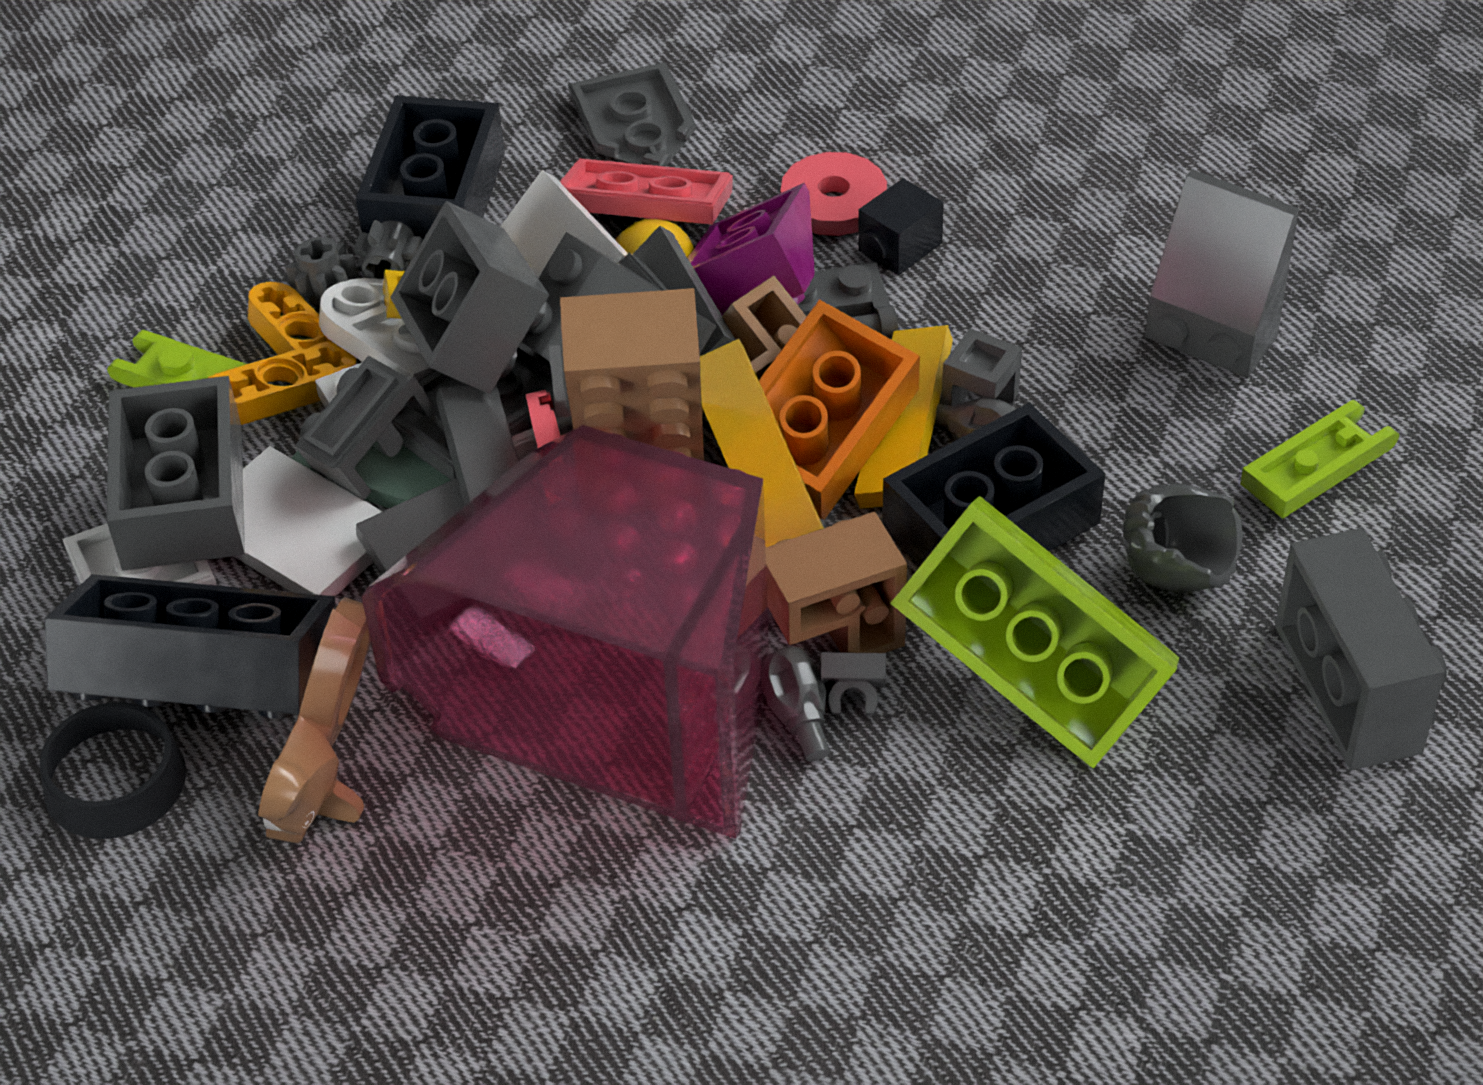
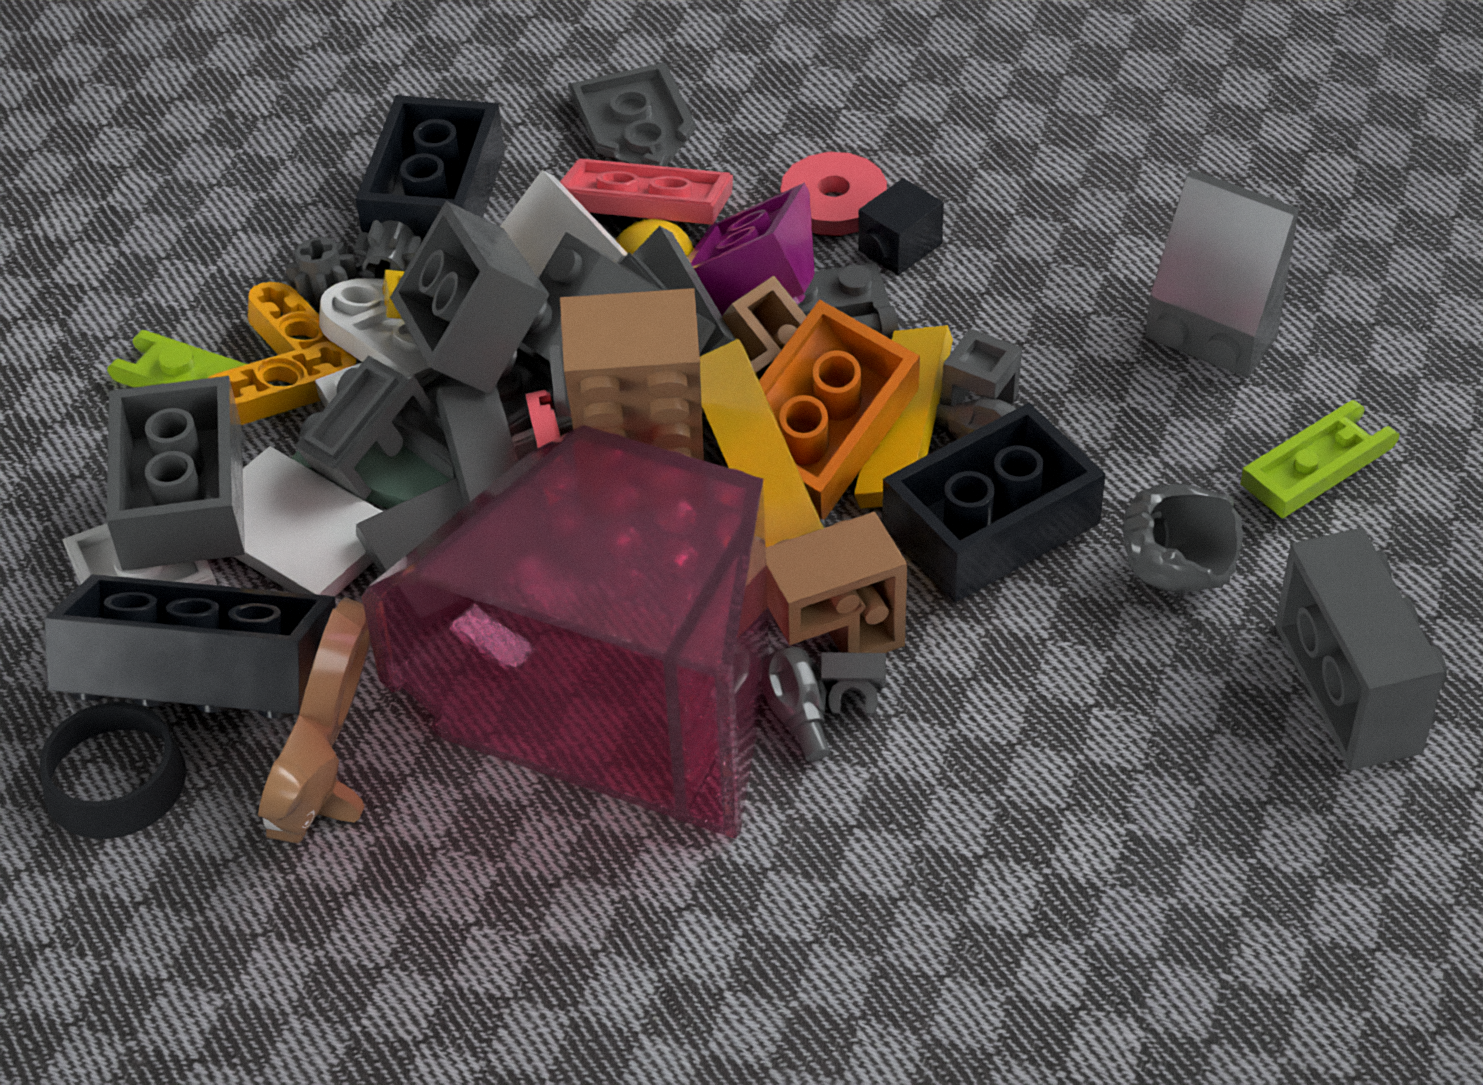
lime slope [890,496,1179,768] -> none

